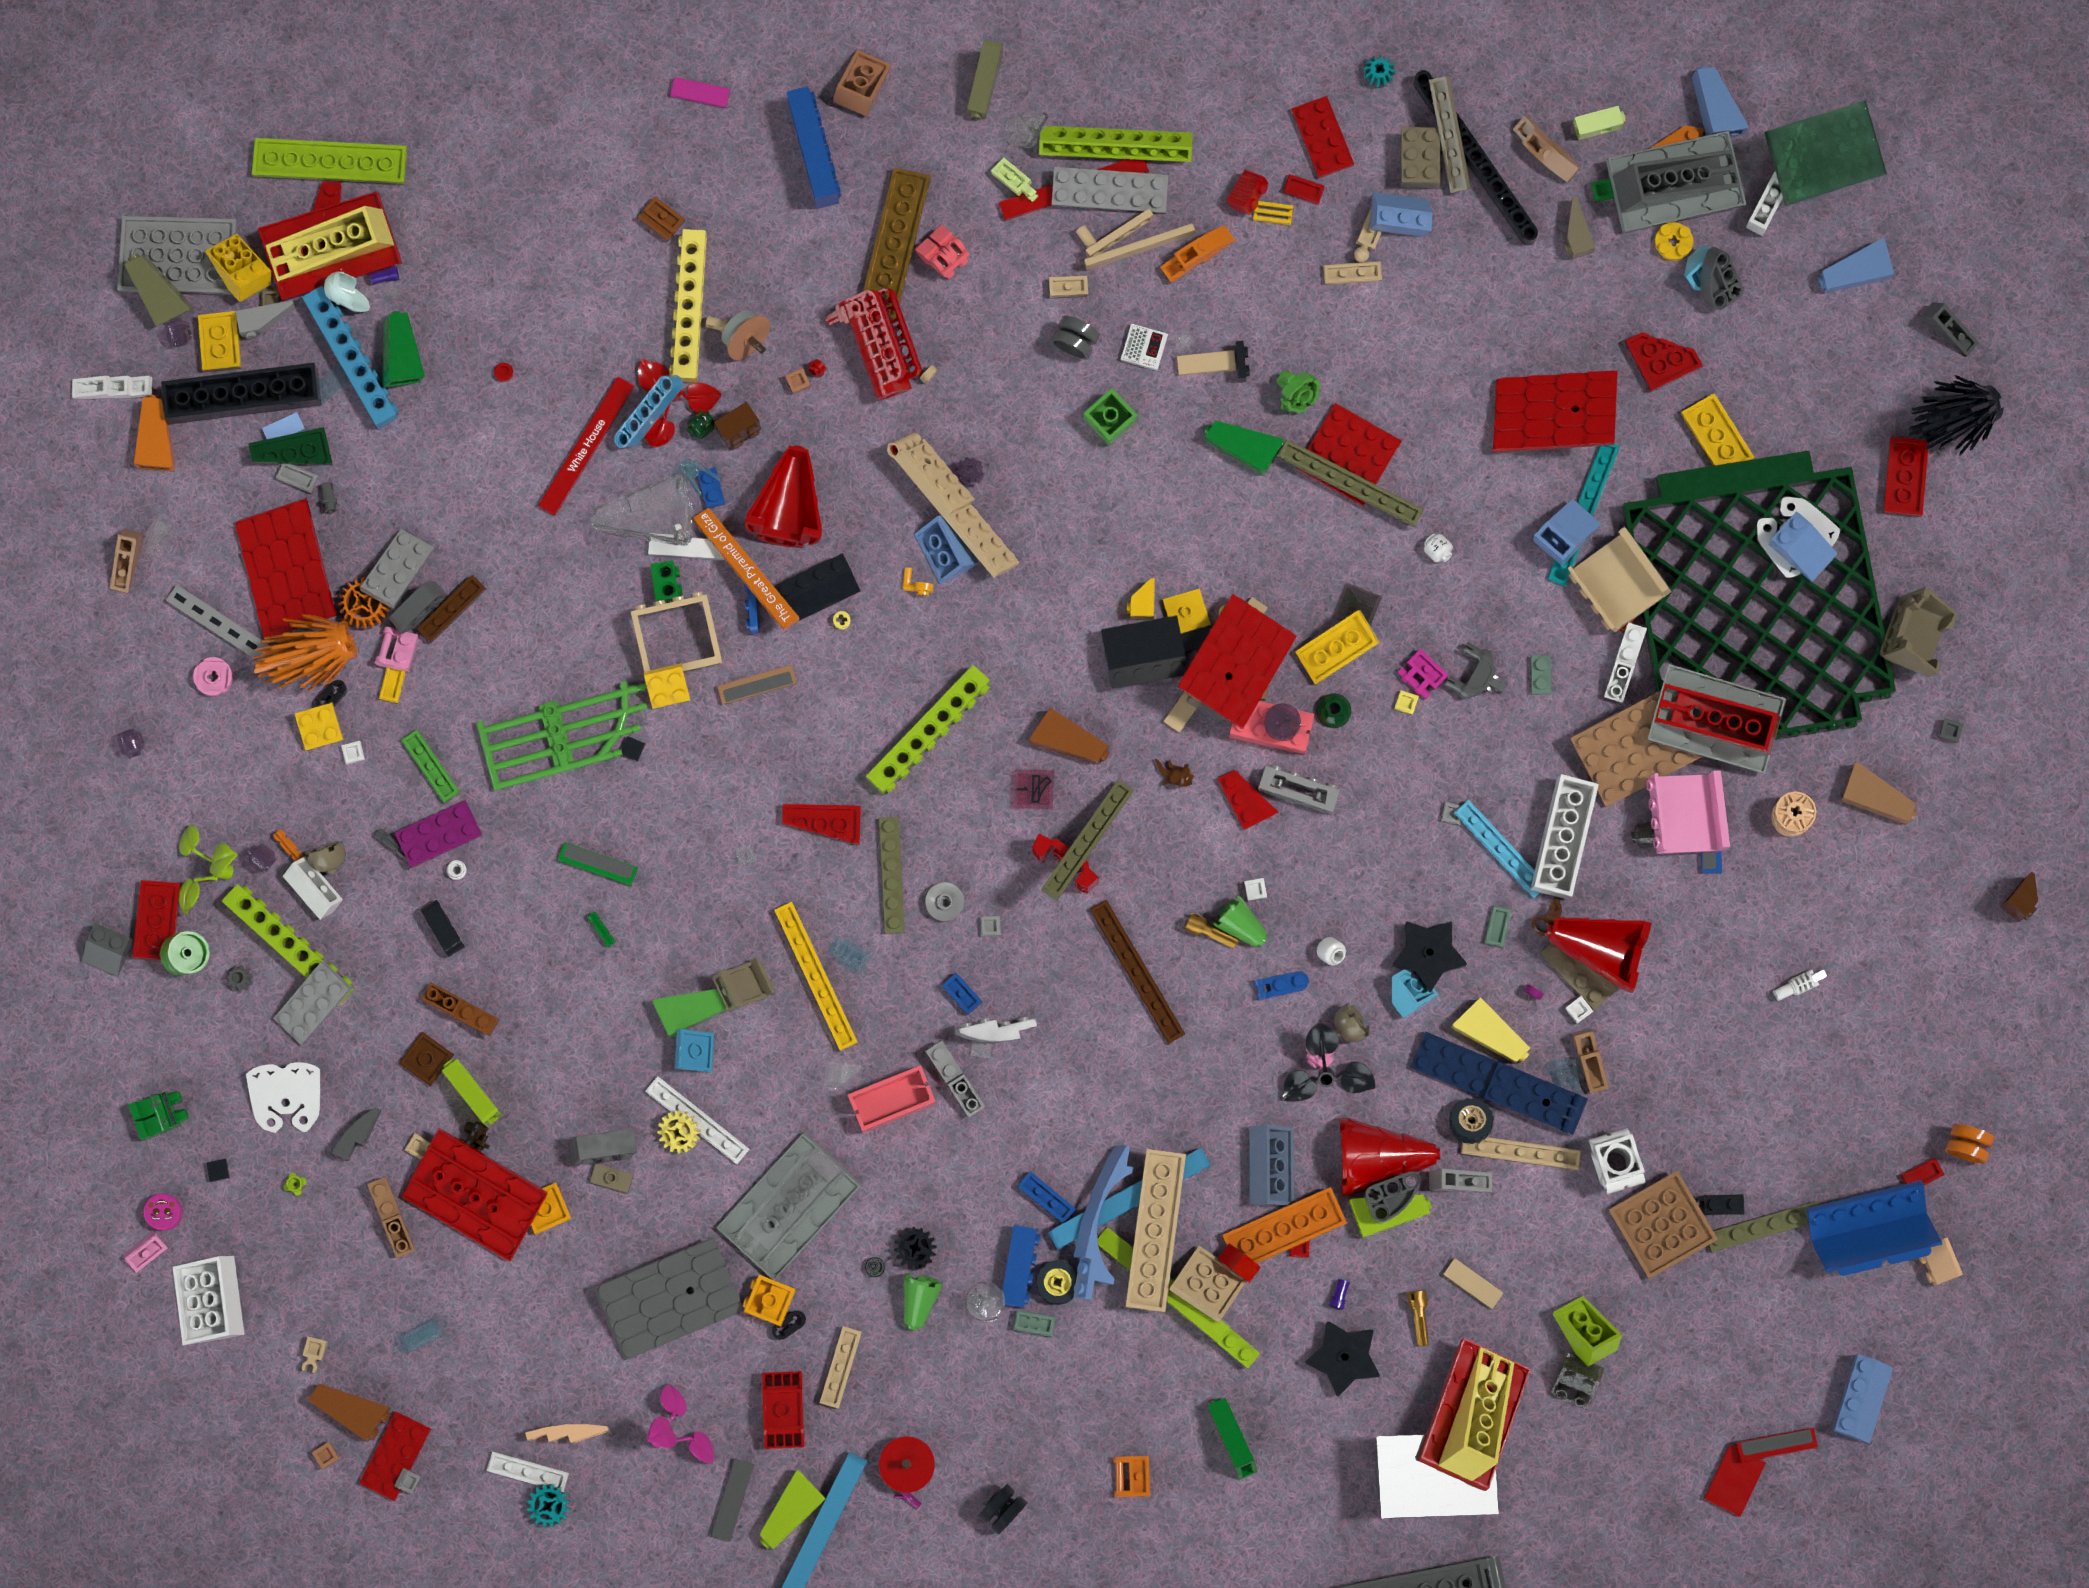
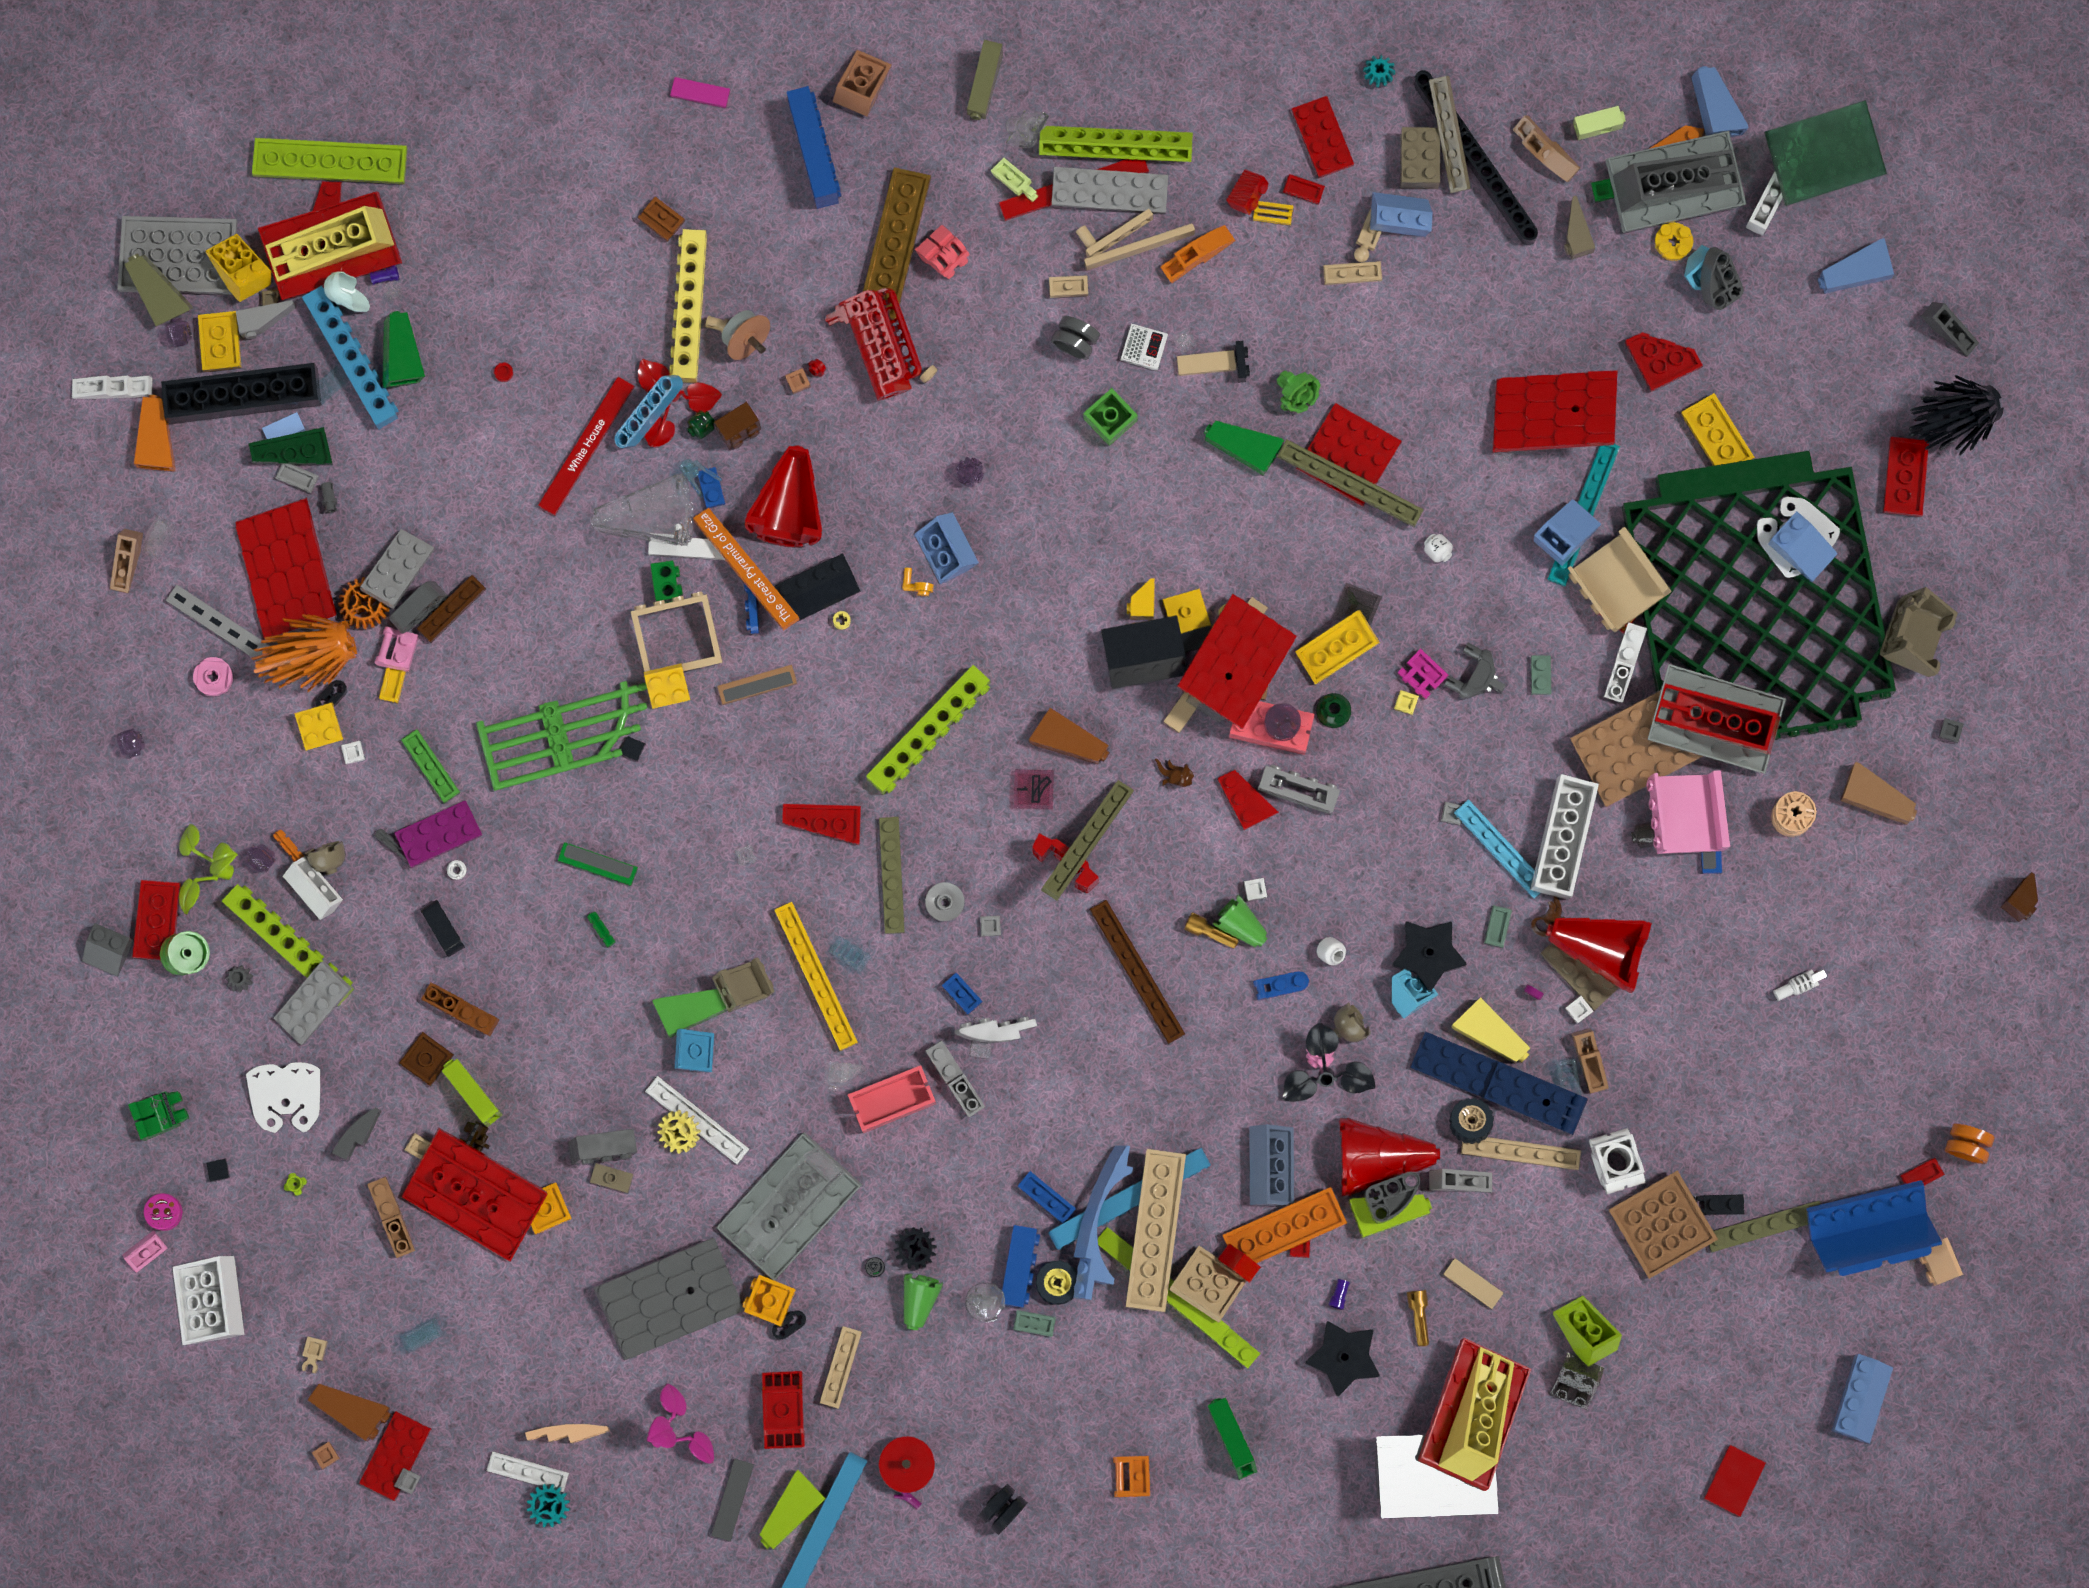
tan hinge [887,433,1020,578] -> none
tile [1736,1428,1818,1463] -> none

